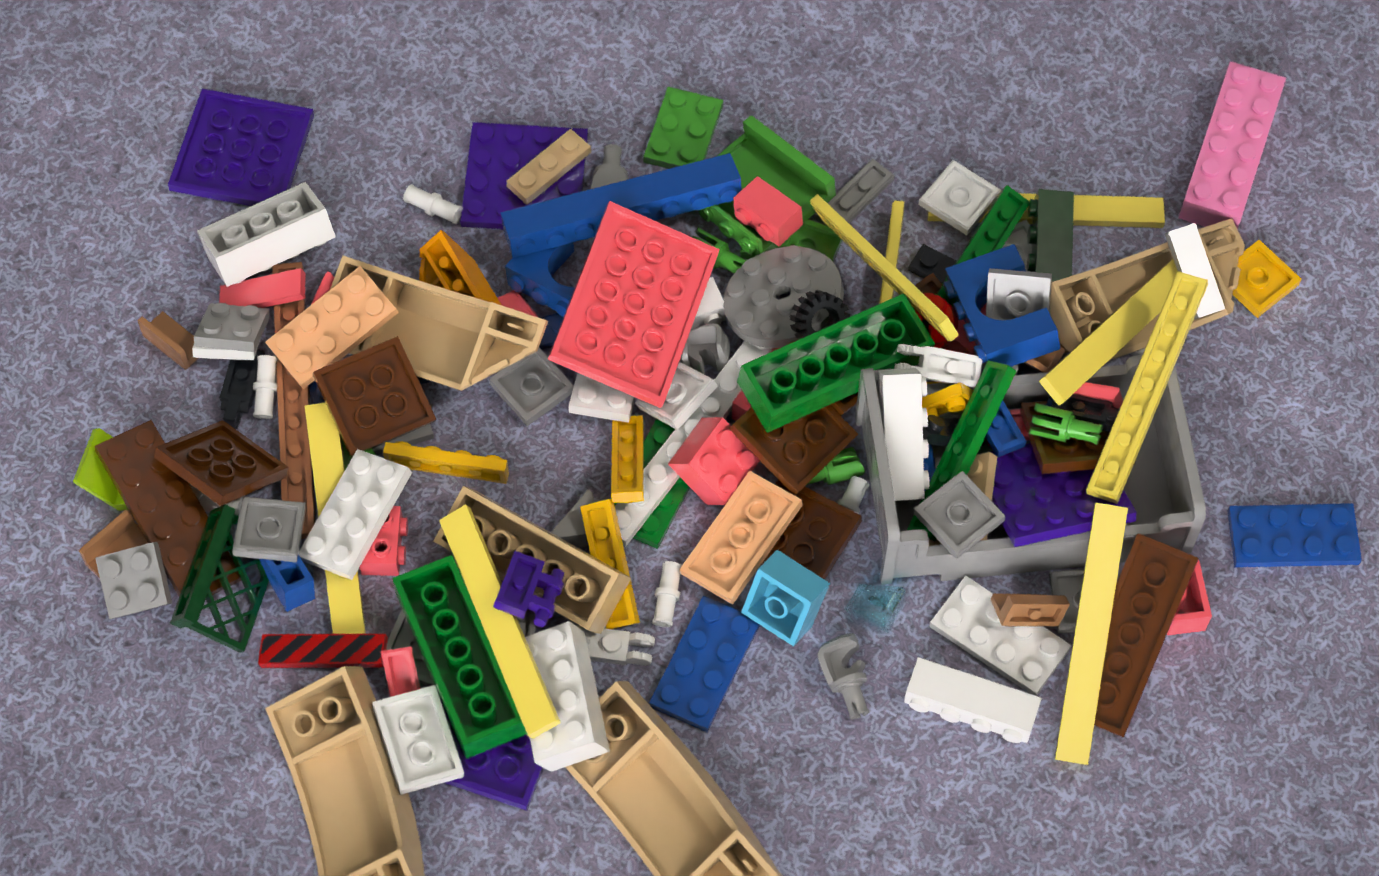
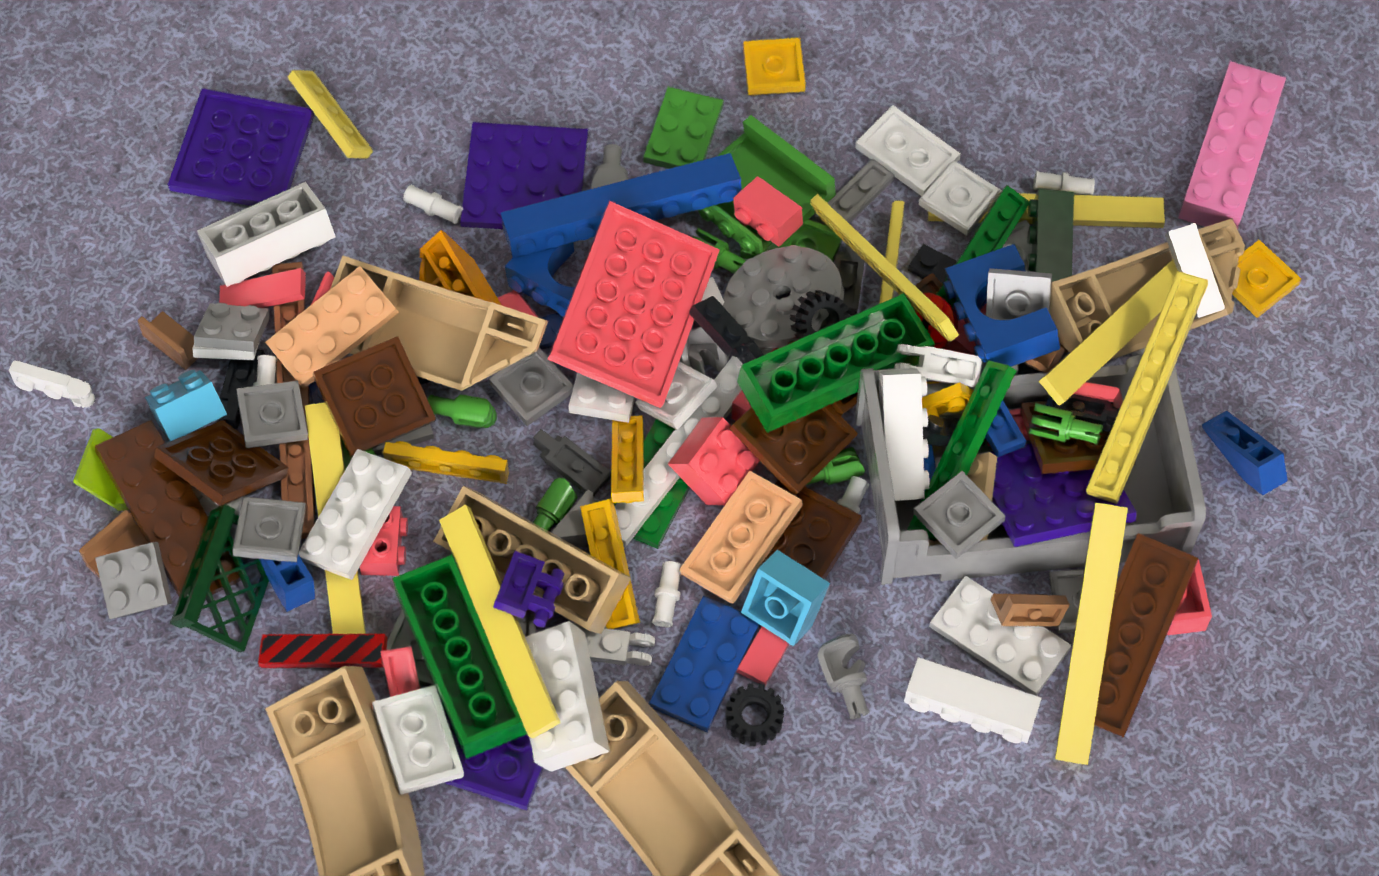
tan plate [506,129,591,205] -> none
clear light blue slope [845,584,906,633] -> none
blue plate [1227,503,1362,568] -> none
none -> white hinge [9,360,95,408]
none -> medium azure brick [145,370,227,441]
none -> light grey plate [236,381,308,448]
none -> light yellow tile [288,70,373,159]
none -> bright green arm [428,394,497,428]
none -> dark grey hinge [533,429,611,496]
none -> bright green arm [533,478,578,531]
none -> black hinge [689,296,764,364]
none -> black tyre [725,683,784,746]
none -> coral tile [737,626,789,686]
none -> yellow plate [743,37,806,95]
none -> dark grey hinge [834,244,864,315]
none -> white plate [855,105,961,196]
none -> white pin [1033,171,1095,195]
none -> blue slope [1202,411,1288,495]

